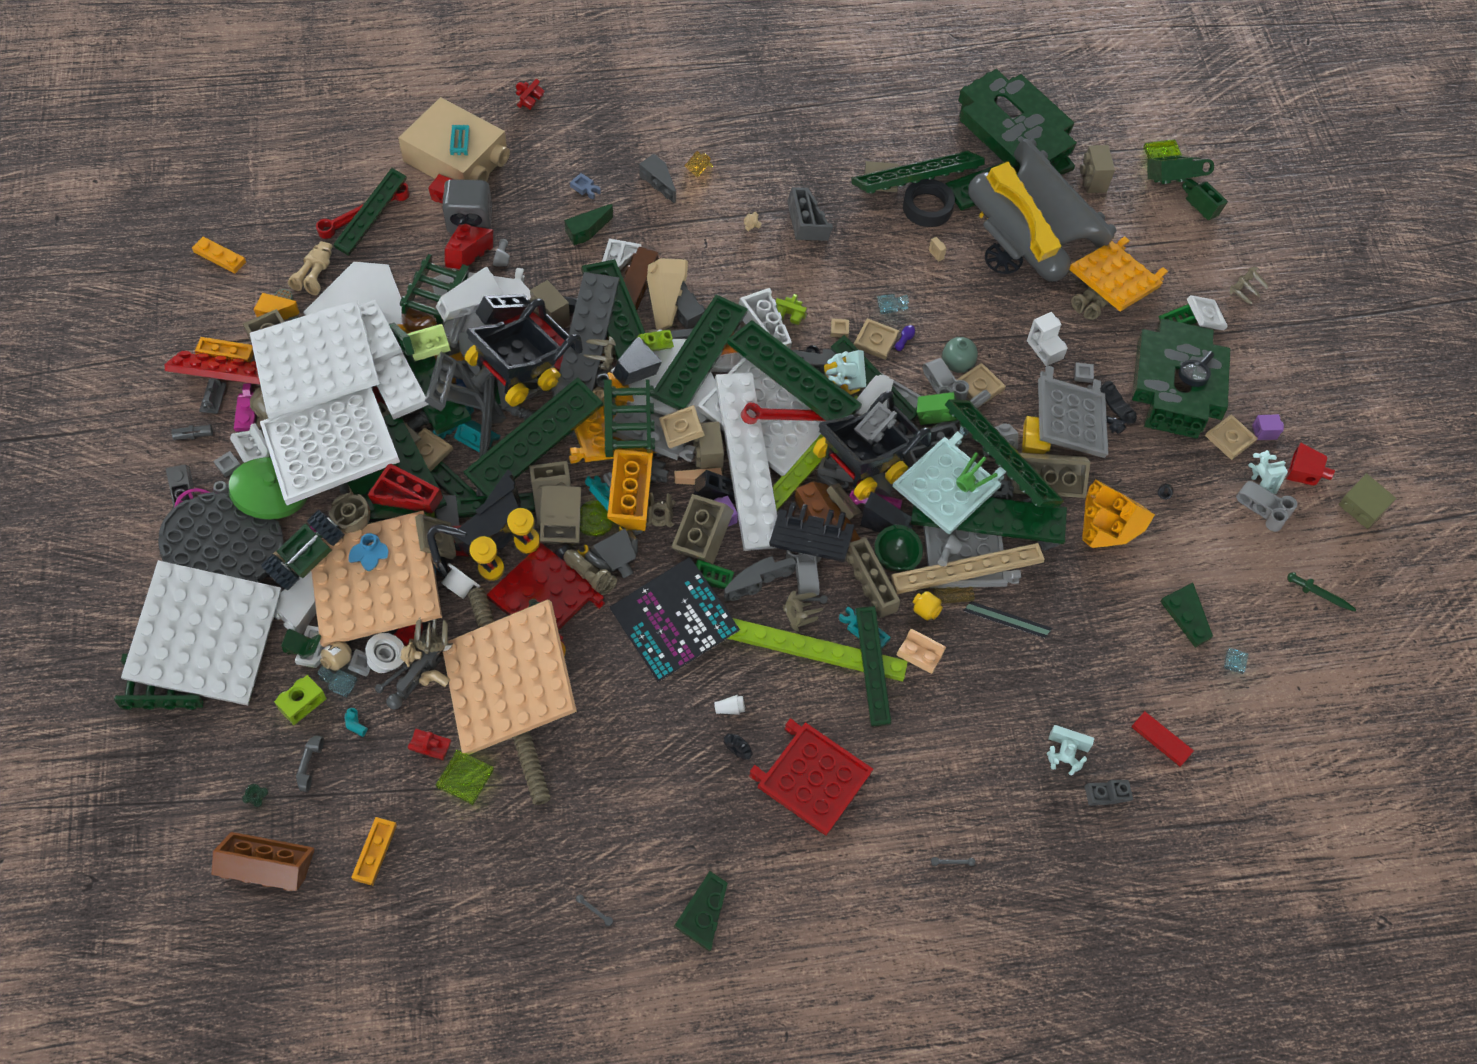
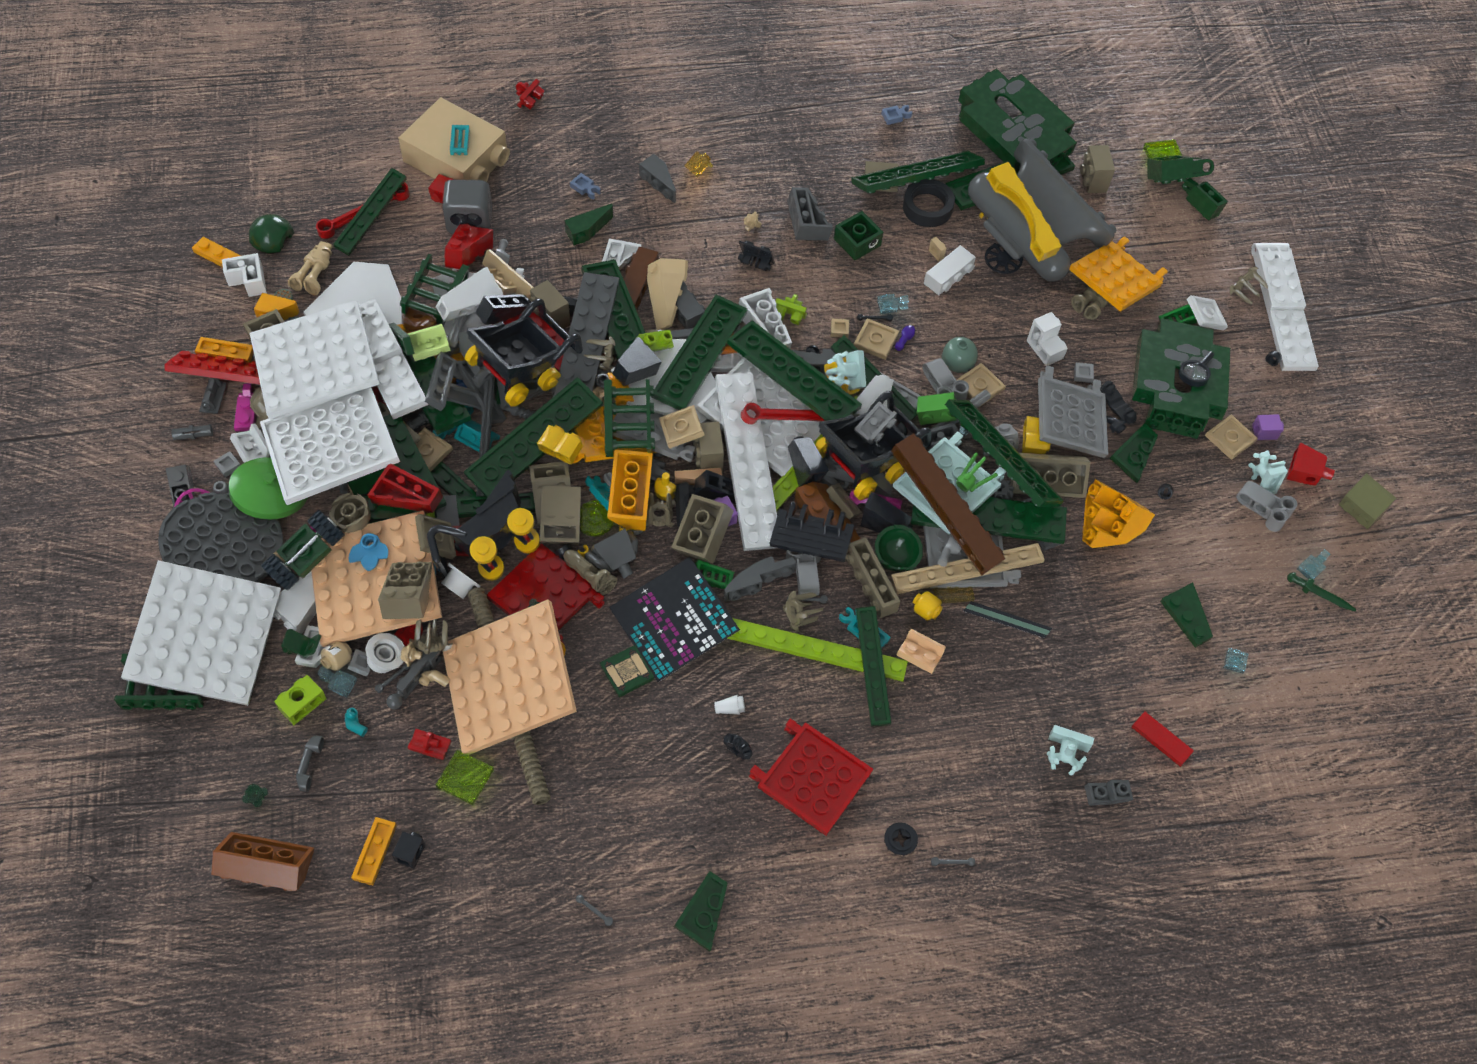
none -> white brick [222,253,267,297]
none -> dark green cylinder [249,214,294,253]
none -> dark tan slope [378,561,432,619]
none -> black brick [392,832,426,869]
none -> tan bracket [483,250,534,300]
none -> yellow brick [537,425,583,465]
none -> tile [600,645,654,698]
none -> yellow piece [654,472,677,501]
none -> black piece [676,482,695,527]
none -> black hinge [738,241,775,271]
none -> black slope [788,436,829,487]
none -> dark green brick [834,211,884,261]
none -> black hinge [857,314,893,322]
none -> sand blue plate [881,105,912,125]
none -> black gear [884,822,918,857]
none -> reddish brown brick [891,433,1006,576]
none -> white brick [924,245,976,295]
none -> dark green wing [1109,423,1158,483]
none -> white hinge [1251,243,1319,371]
none -> black hinge [1265,350,1282,366]
none -> clear light blue plate [1297,550,1331,580]

